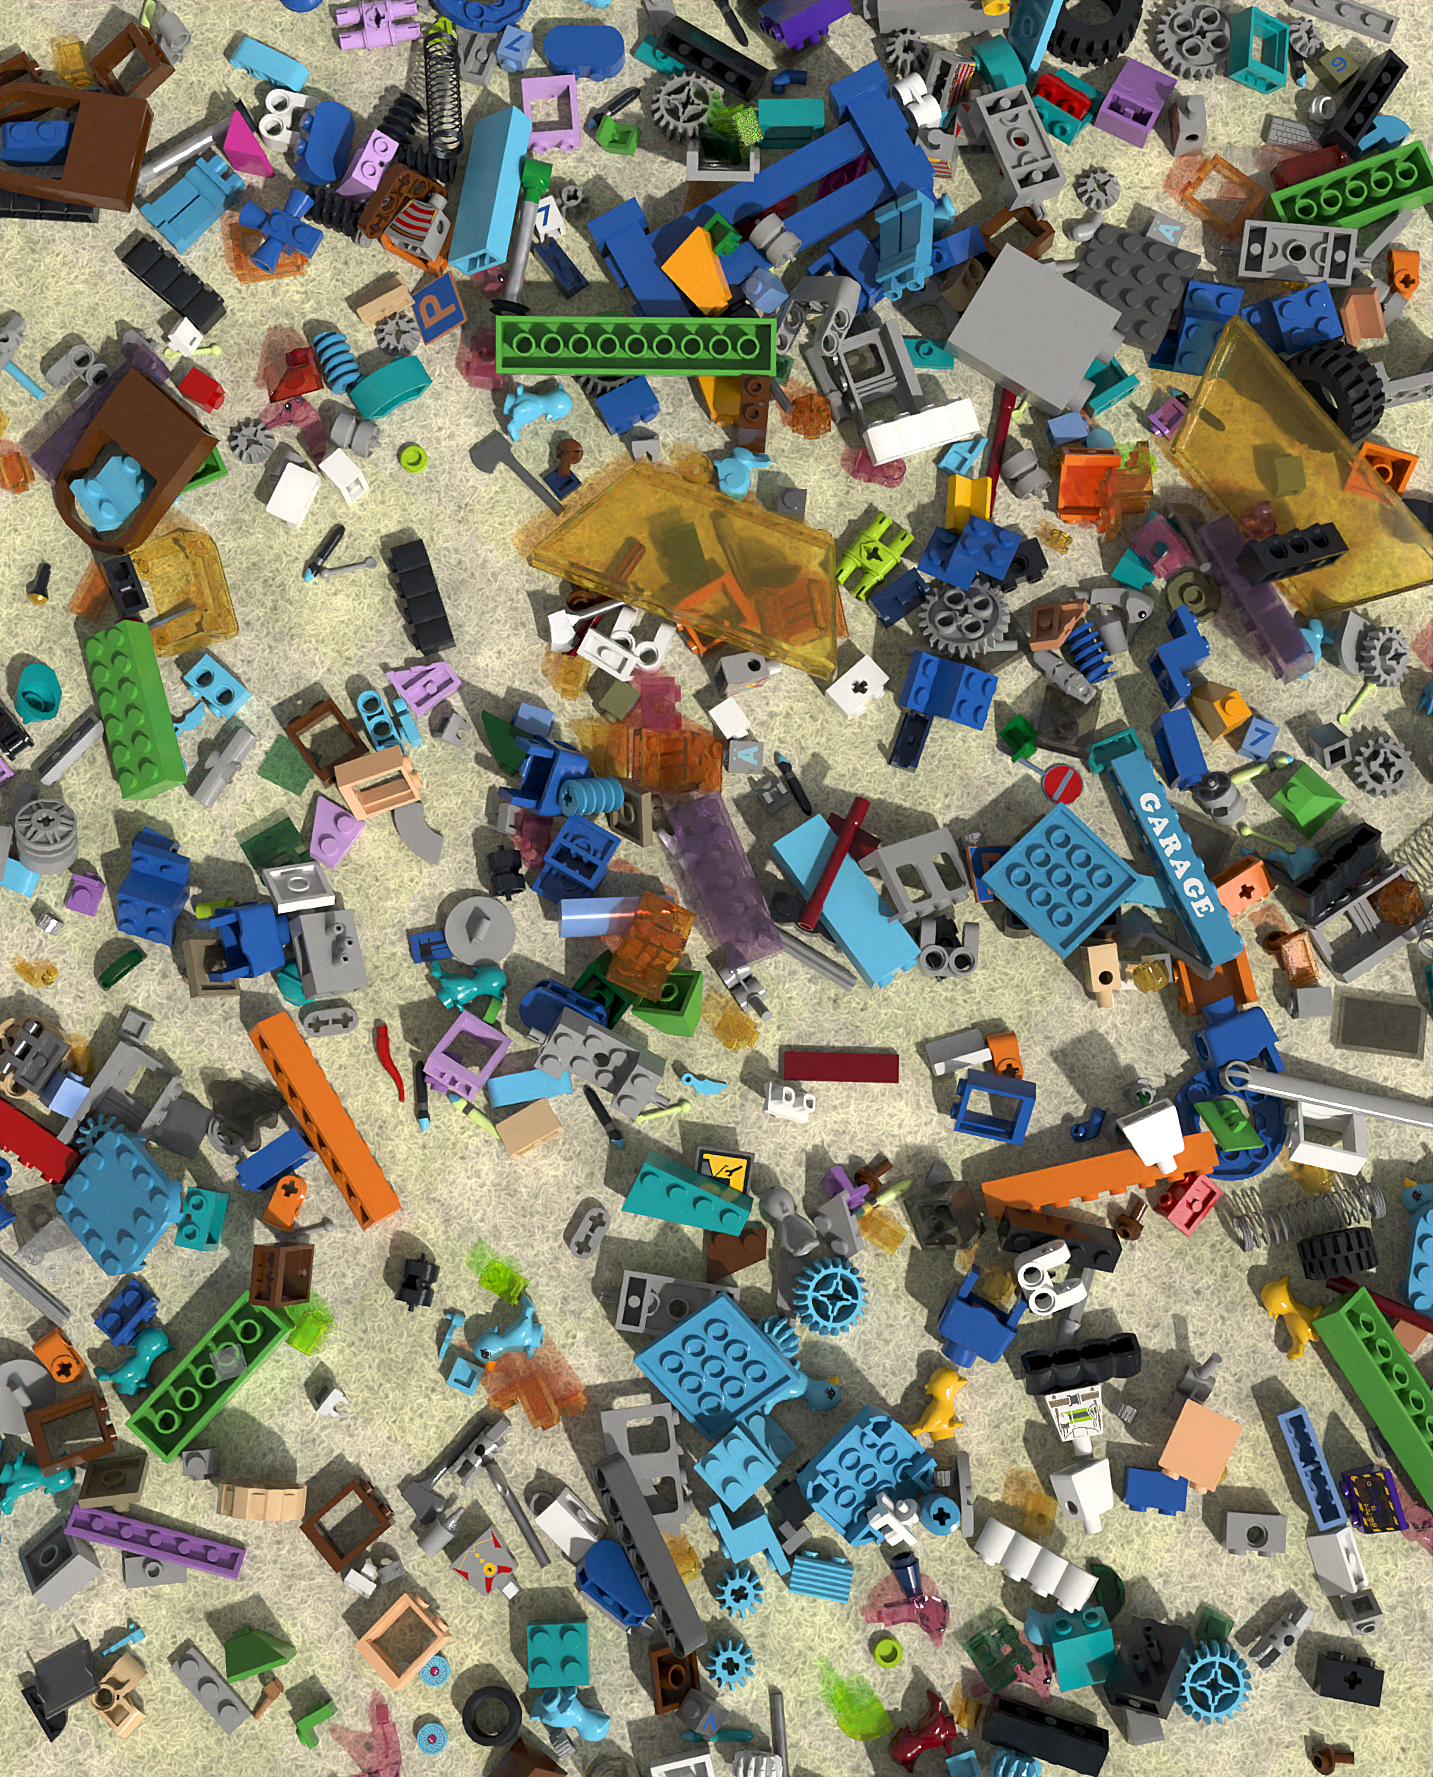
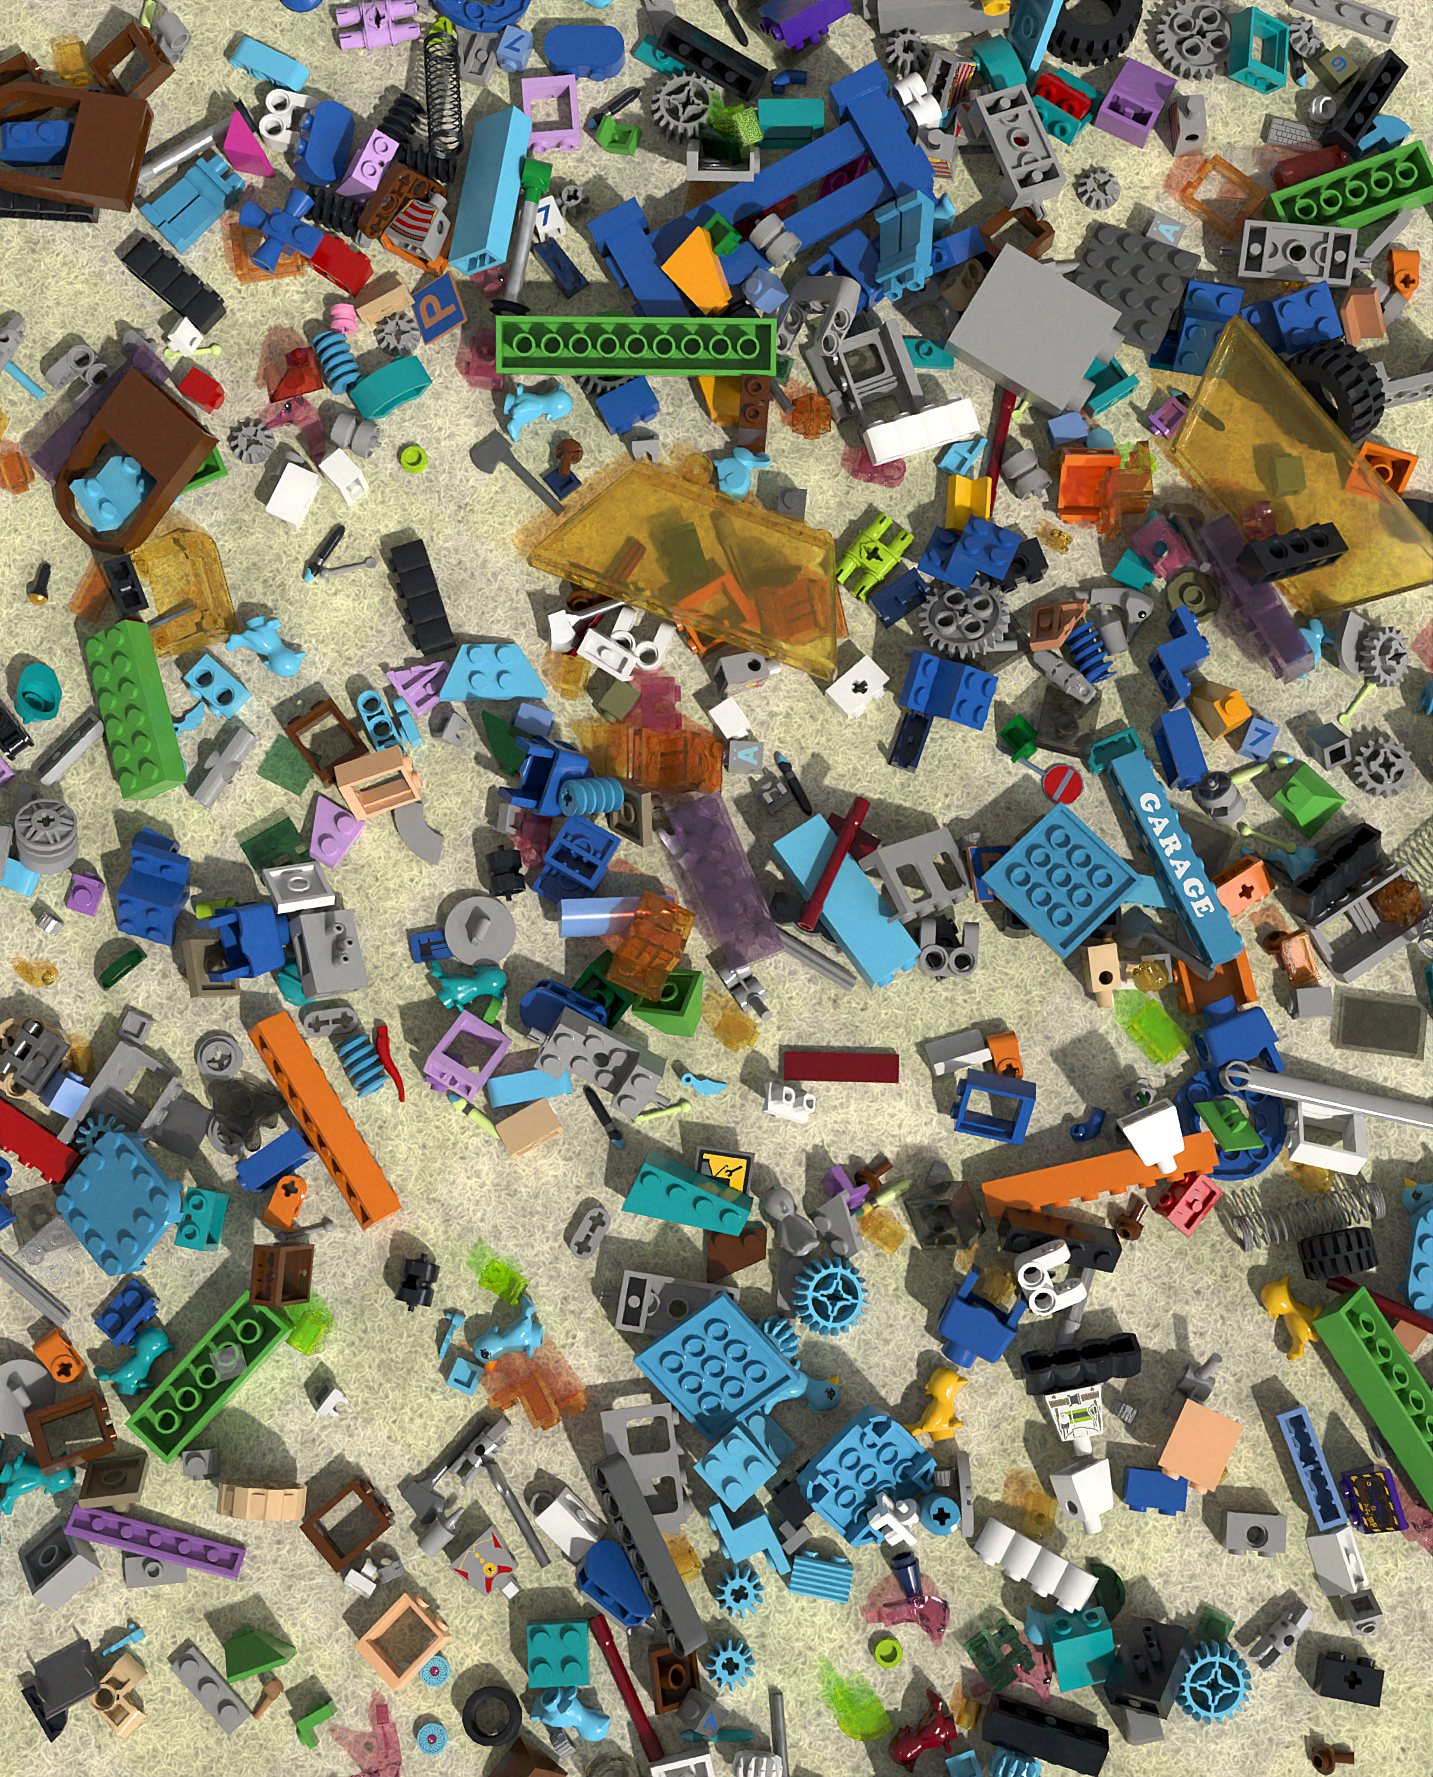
black piece [415,1061,430,1131] -> none
light grey arm [1067,211,1105,242] -> none
none -> light grey gear [197,1036,244,1082]
none -> medium azure animal [226,616,306,678]
none -> red brick [307,233,374,298]
none -> bright pink wheel [330,304,358,334]
none -> dark azure piece [334,1034,389,1098]
none -> medium azure wing [439,644,548,701]
none -> dark red piece [588,1613,665,1762]
none -> clear neon green brick [1124,999,1192,1067]

